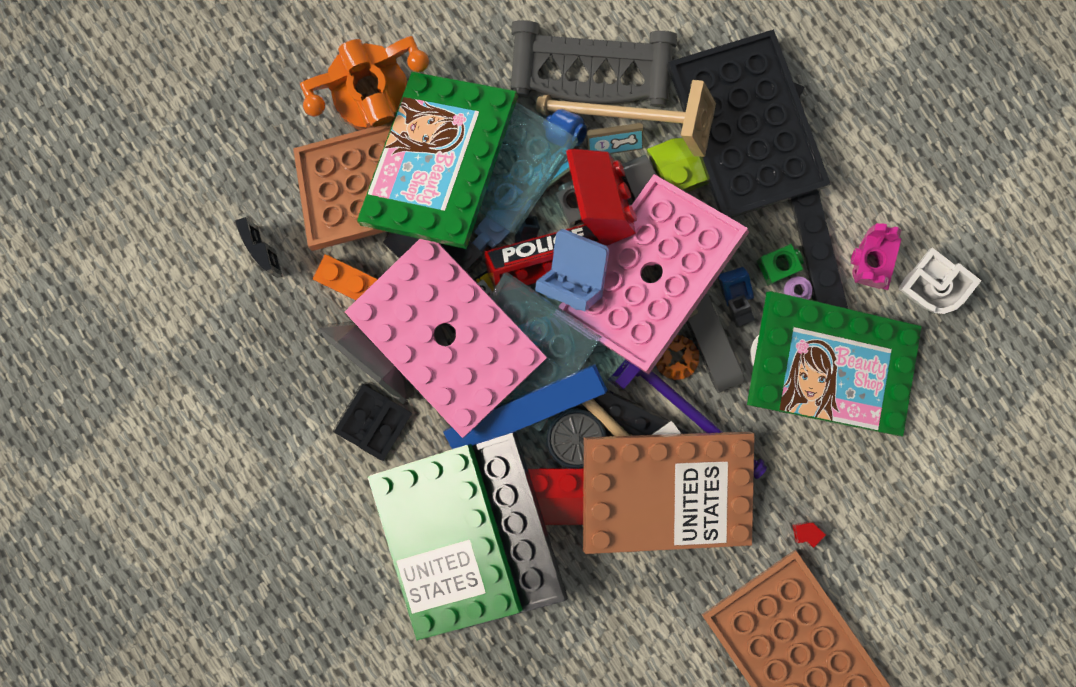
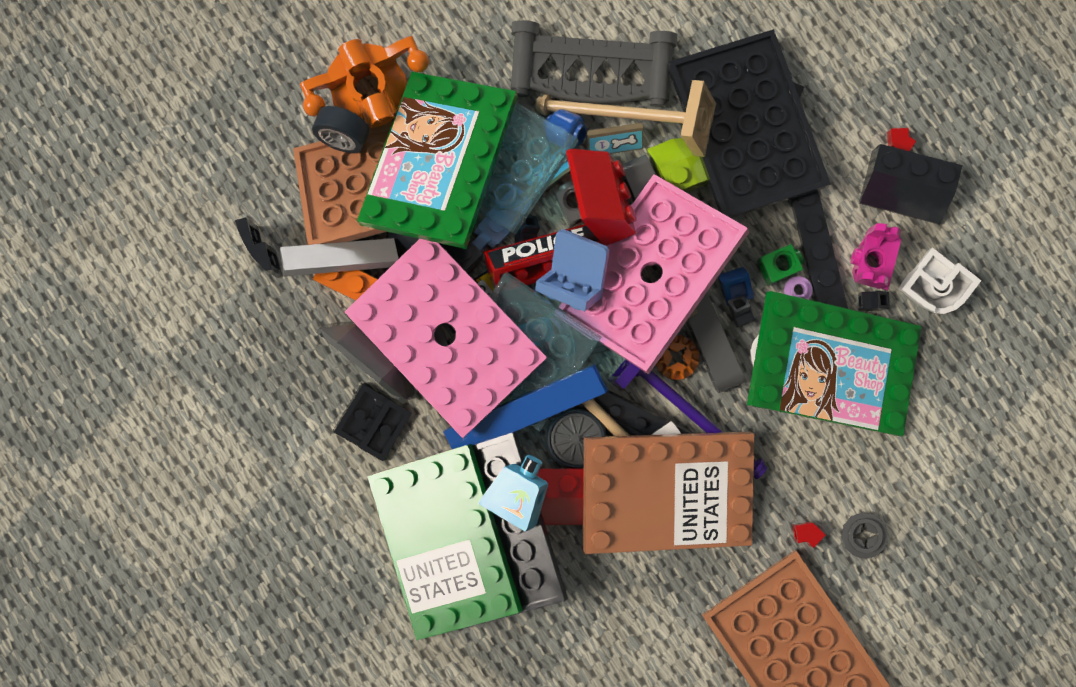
none -> light grey tile [280,238,398,276]
none -> black wheel [312,106,370,153]
none -> torso [478,455,548,532]
none -> dark grey gear [841,512,888,559]
none -> black piece [858,291,890,311]
none -> black slope [859,144,963,225]
none -> red piece [887,128,916,151]

